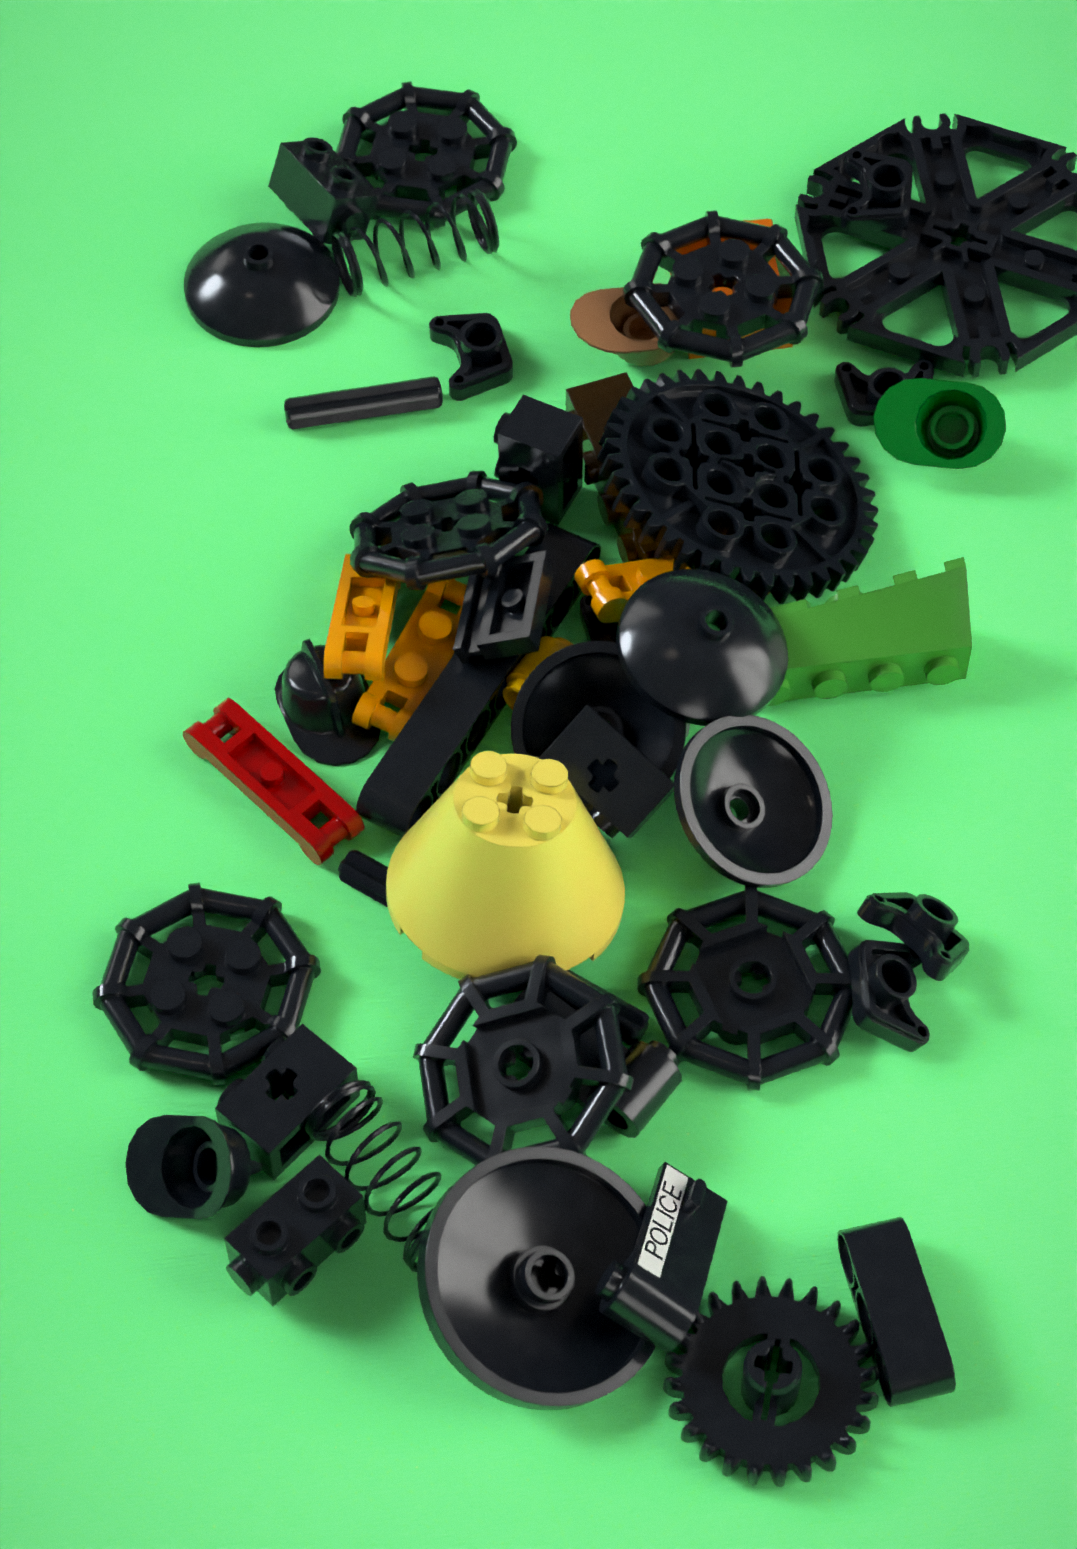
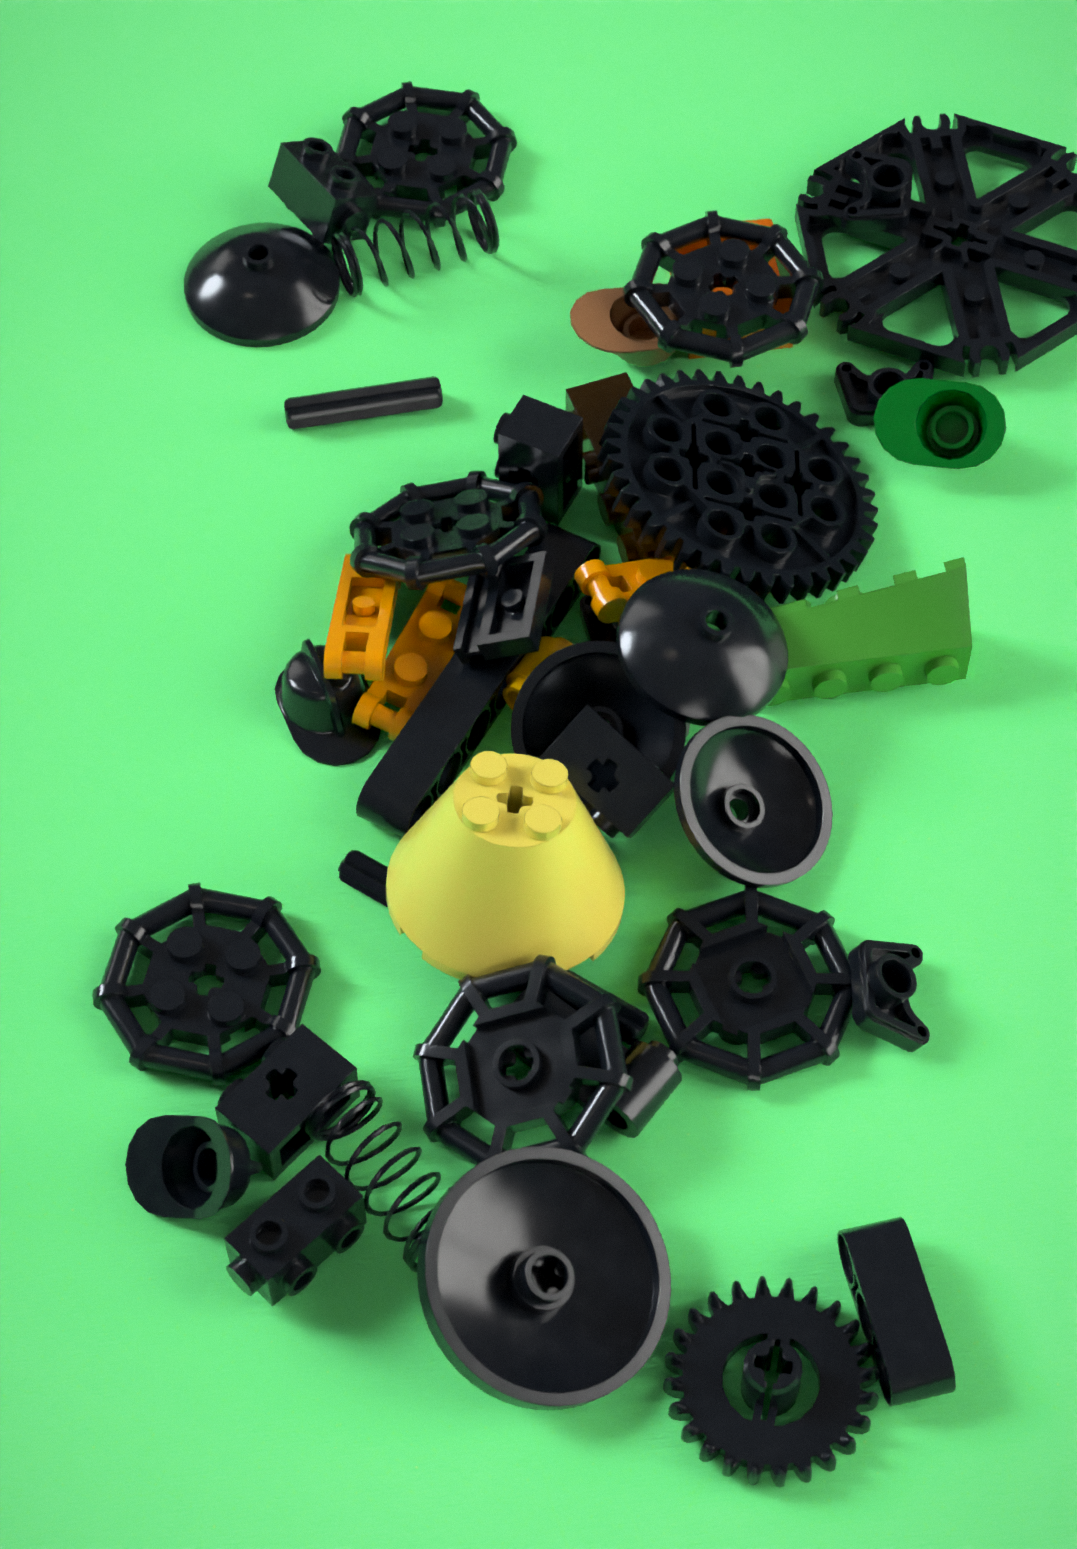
red plate [183,698,365,865] -> none
black piece [429,313,513,401] -> none
black door [595,1161,728,1353] -> none
black piece [857,892,970,981] -> none

